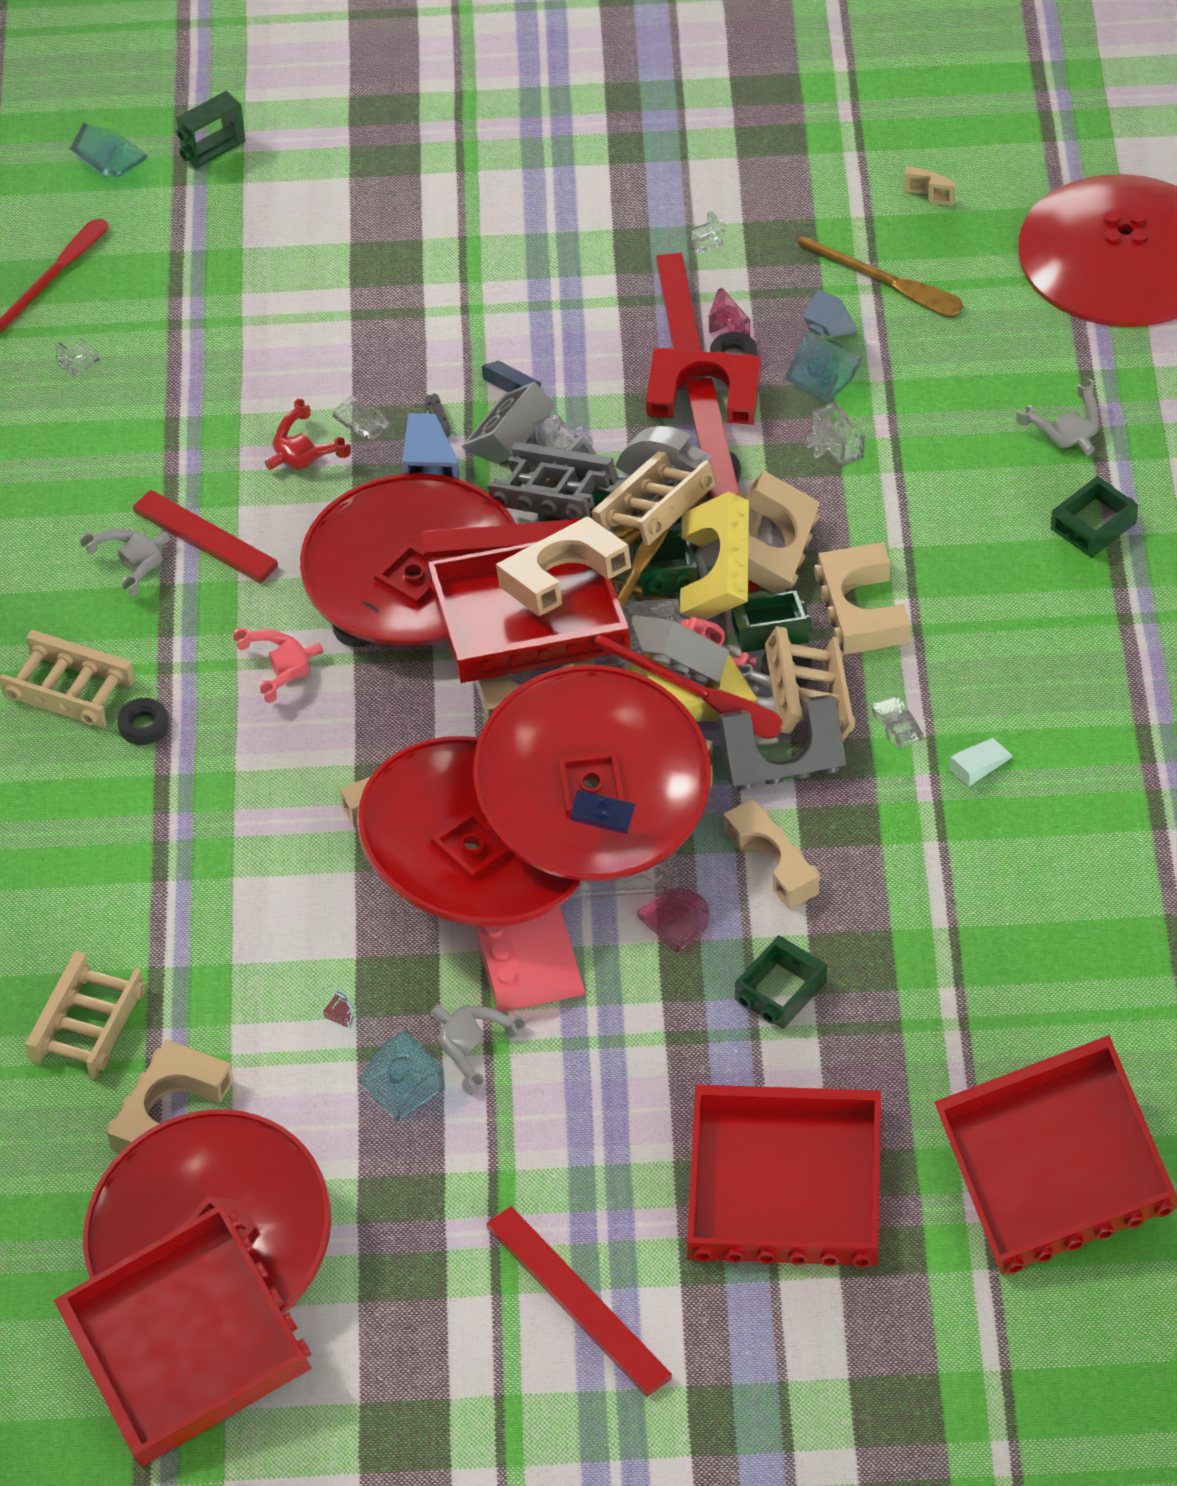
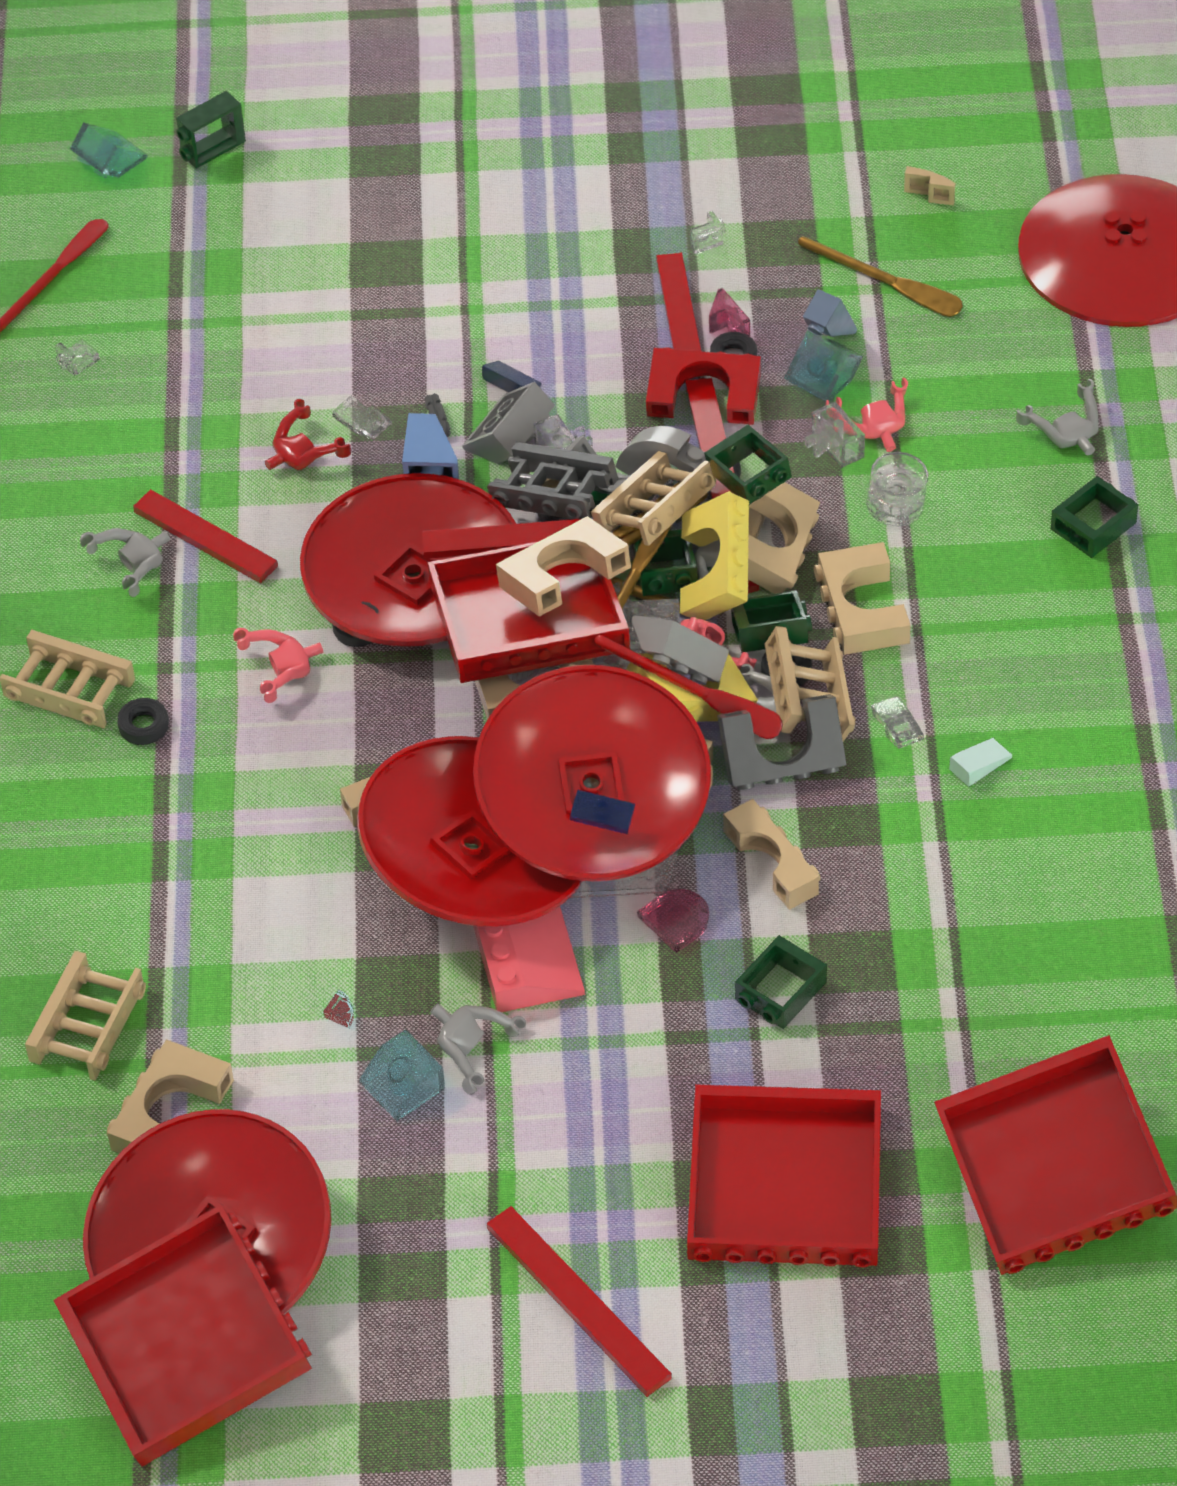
none -> dark green window [704,424,792,505]
none -> coral piece [825,378,908,452]
none -> clear wheel [866,452,929,526]

